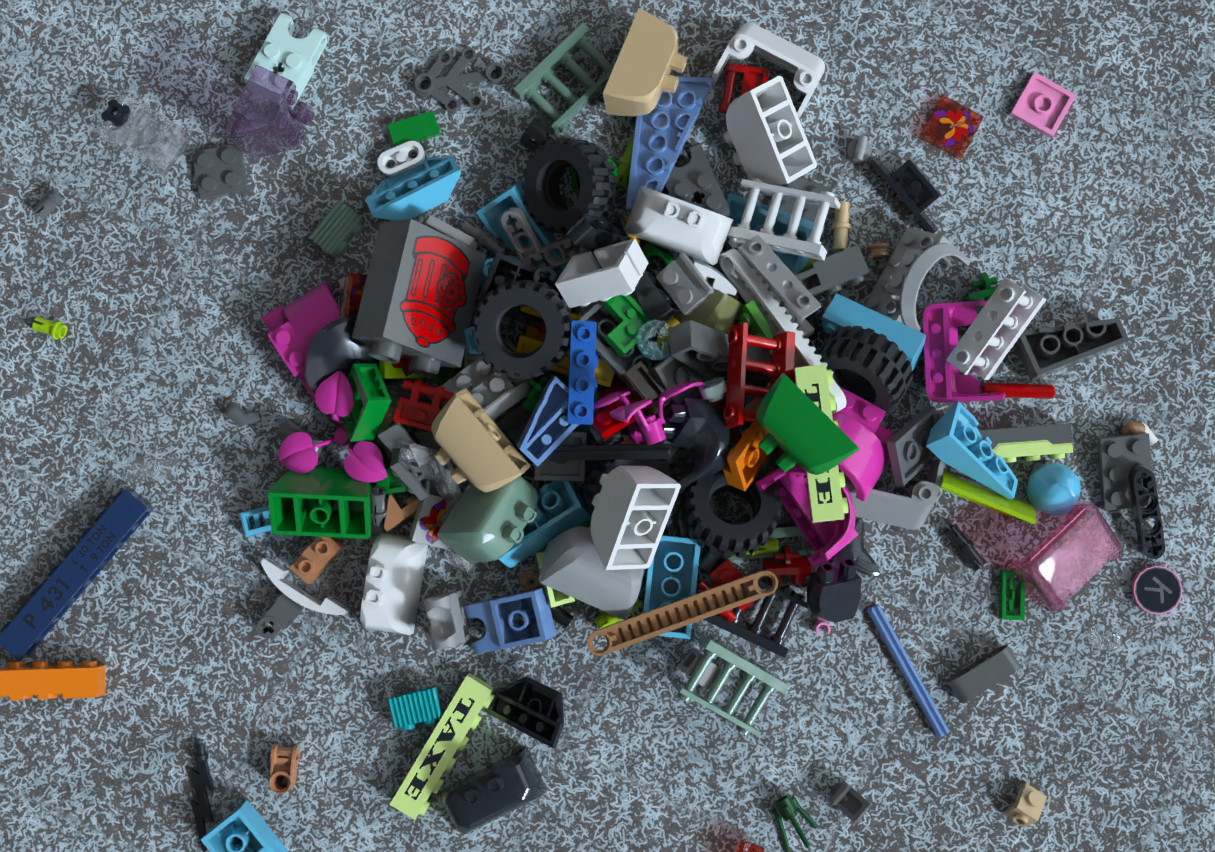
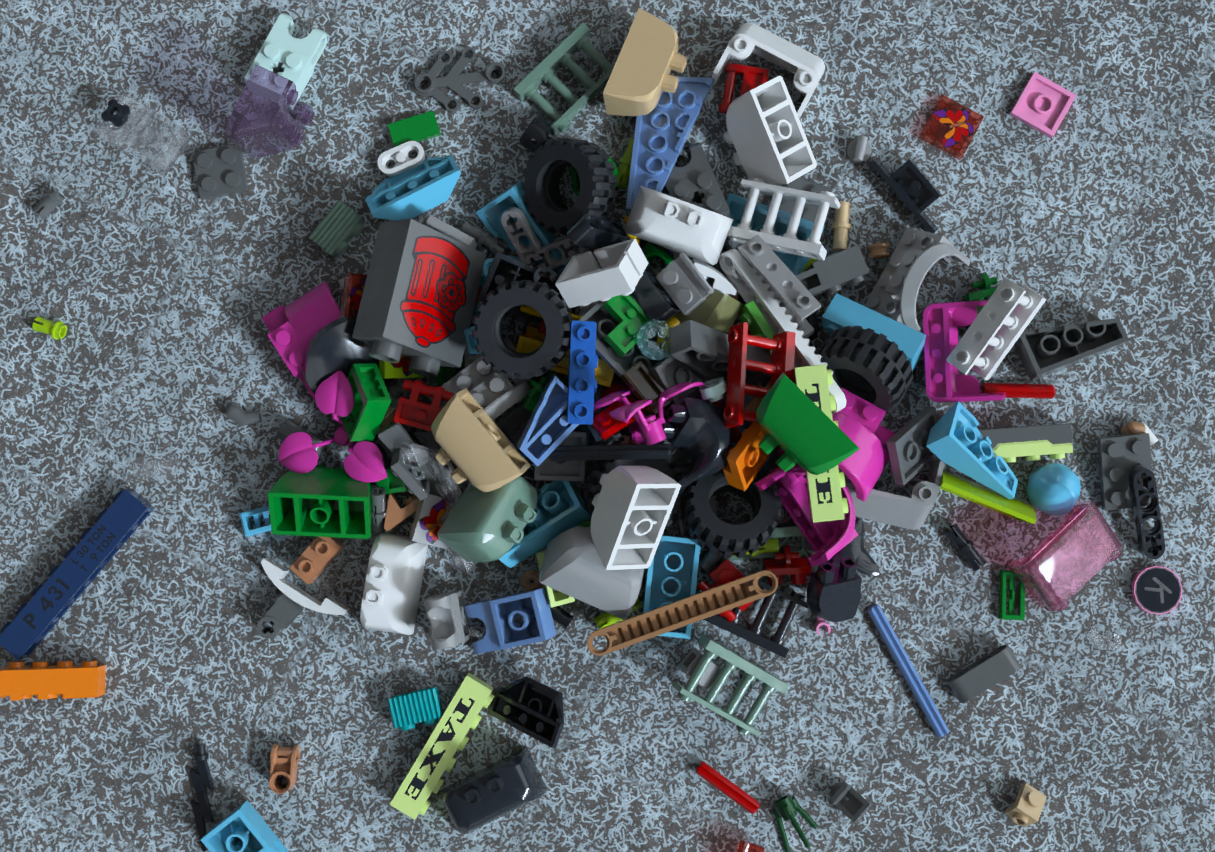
none -> red axle [695,761,760,814]

